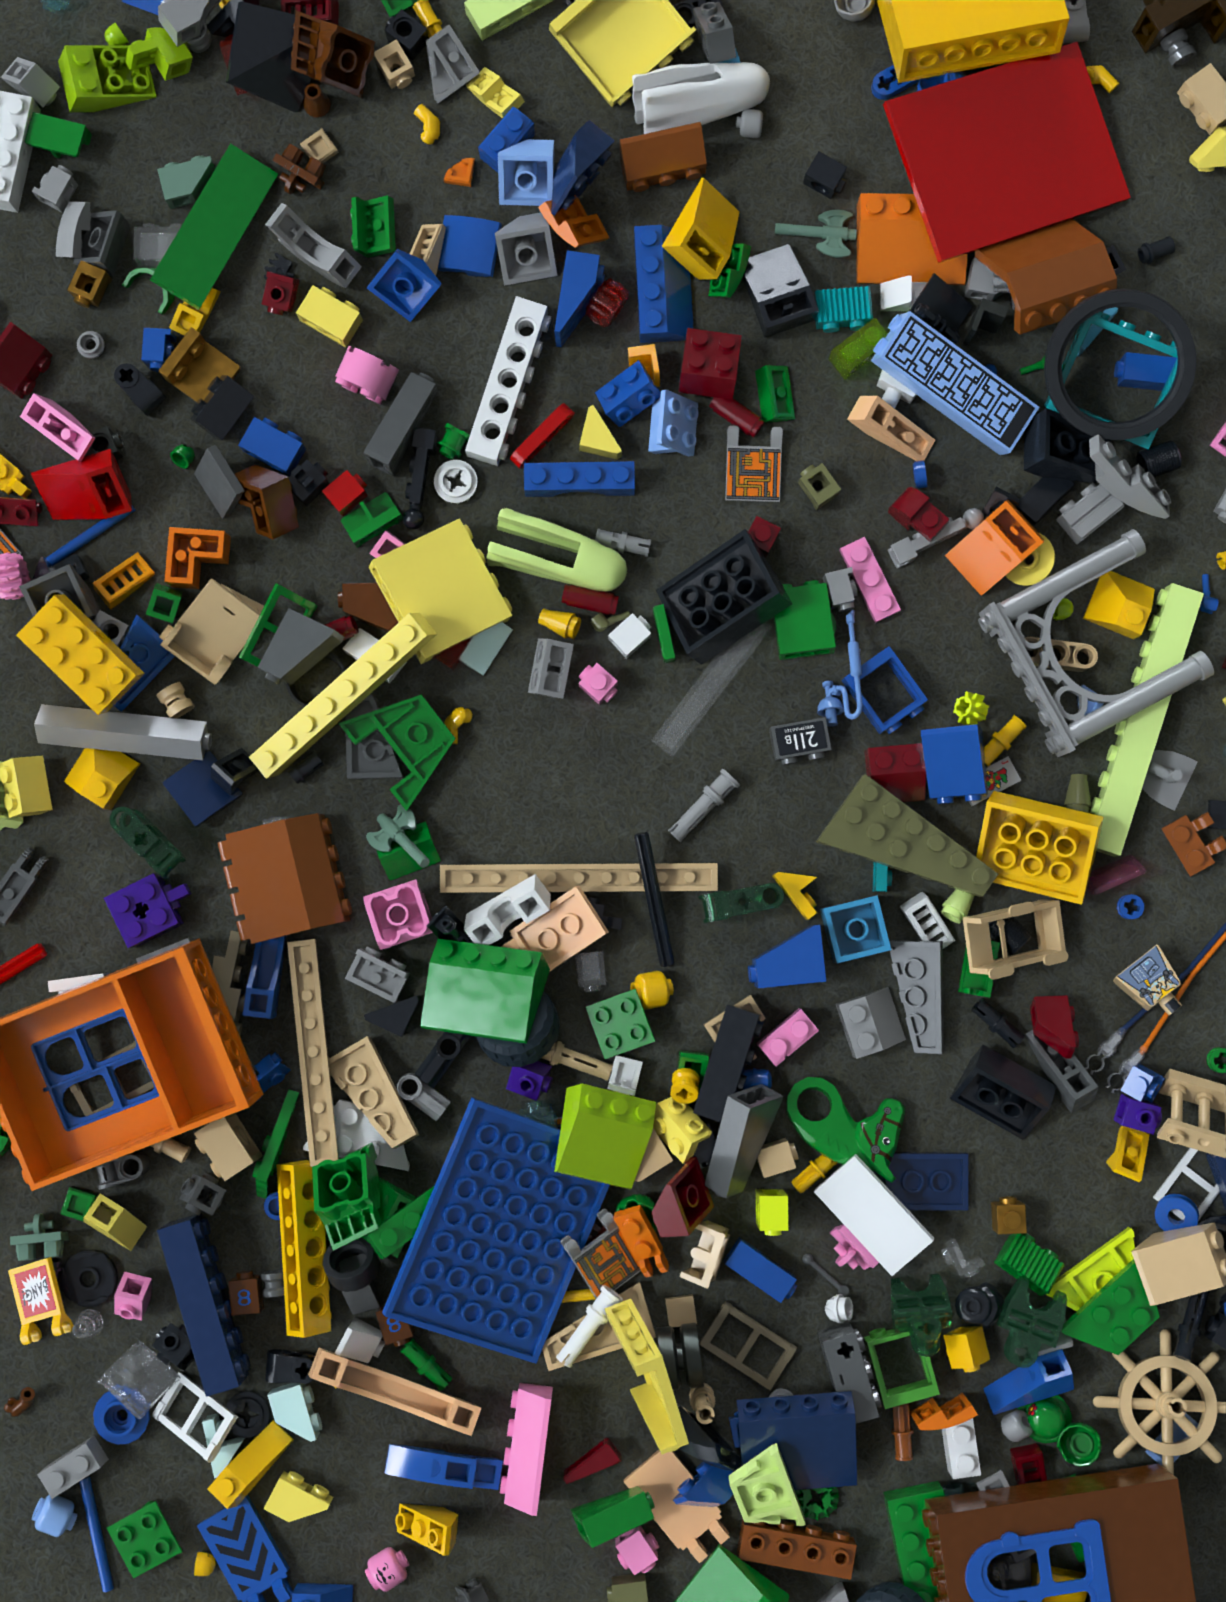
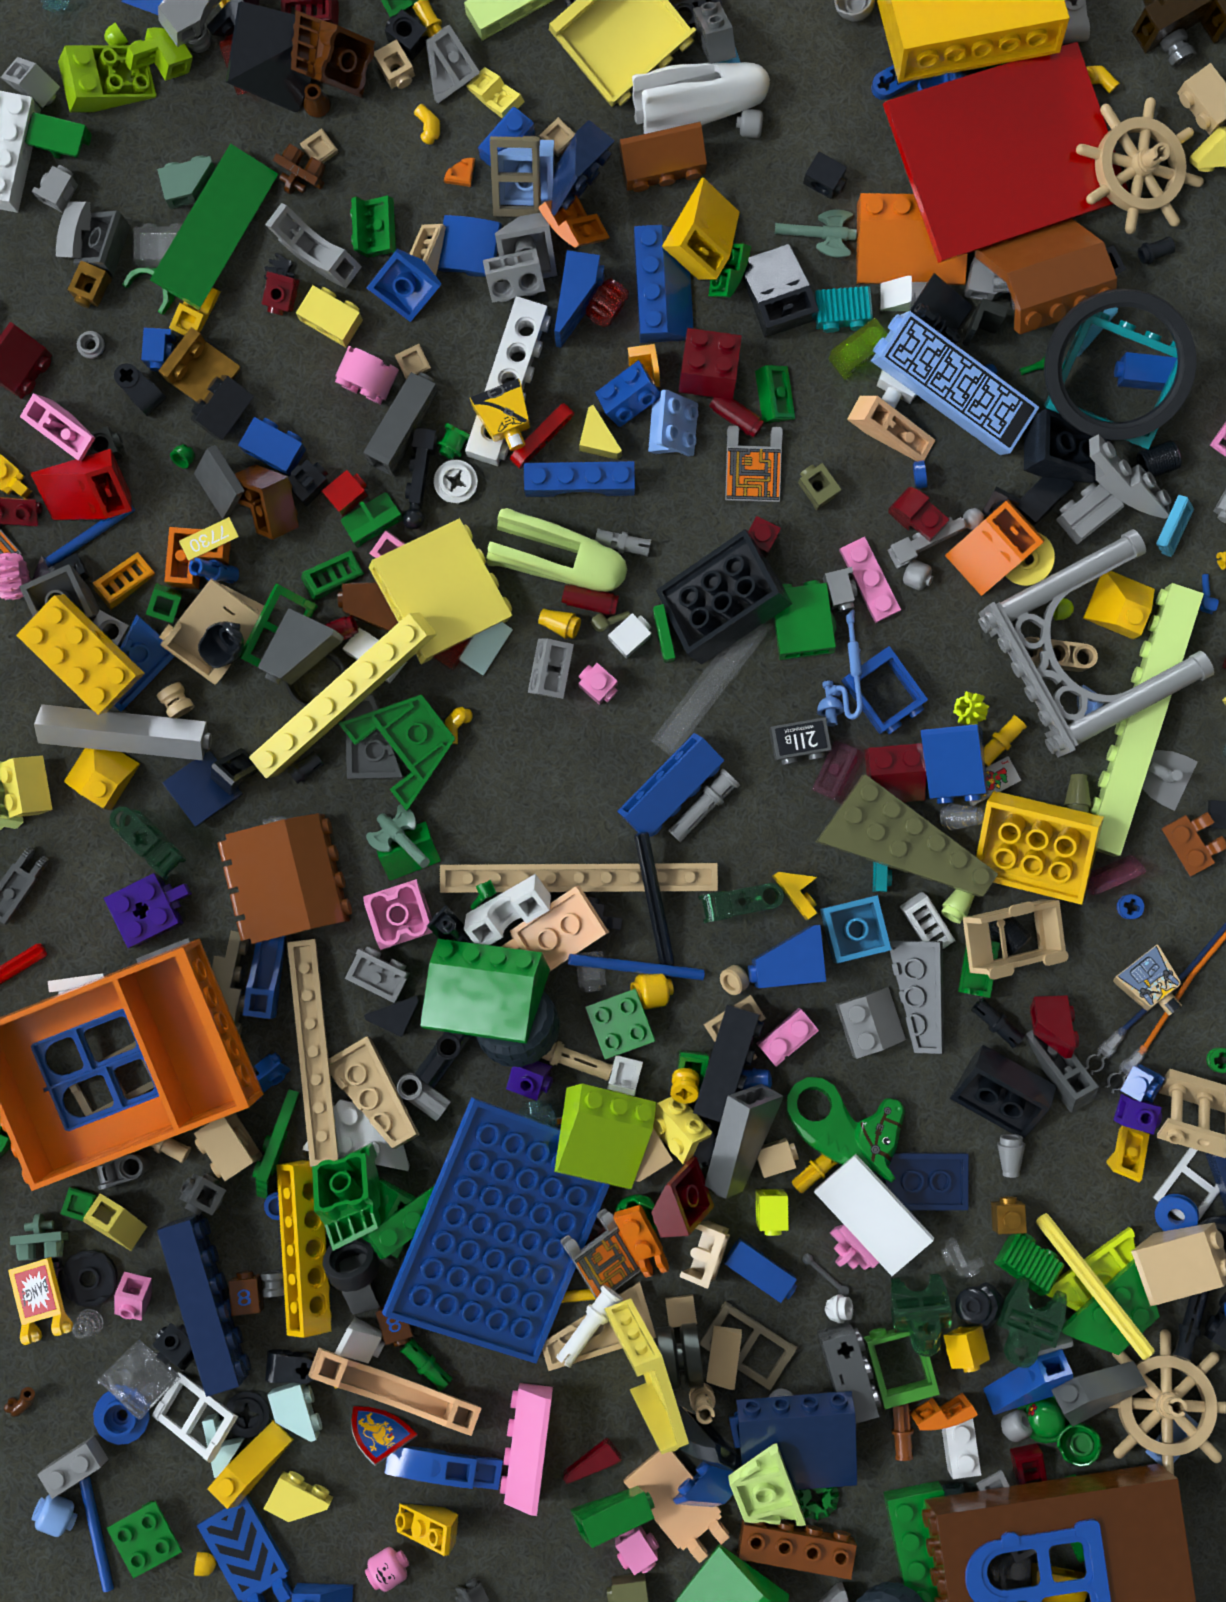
none -> light yellow sticker [179,517,239,561]
none -> blue pin [189,558,239,584]
none -> black hair [198,621,244,668]
none -> green slope [301,550,364,602]
none -> shield [351,1406,418,1466]
none -> tan tile [395,344,431,380]
none -> yellow torso [470,378,530,451]
none -> green hand [470,880,496,910]
none -> light grey brick [483,248,545,303]
none -> dark tan window [490,136,541,217]
none -> tan tile [539,117,575,157]
none -> blue piece [568,954,705,980]
none -> blue brick [617,733,724,837]
none -> tan slope [706,1326,742,1390]
none -> tan tile [720,965,750,995]
none -> clear pink slope [812,741,864,804]
none -> light grey piece [903,560,933,591]
none -> clear cone [940,803,984,830]
none -> light grey cone [997,1134,1025,1178]
none -> light yellow axle [1036,1213,1155,1360]
none -> dark grey slope [1051,1361,1148,1427]
none -> tan piece [1076,97,1204,234]
none -> medium azure tile [1156,495,1194,557]

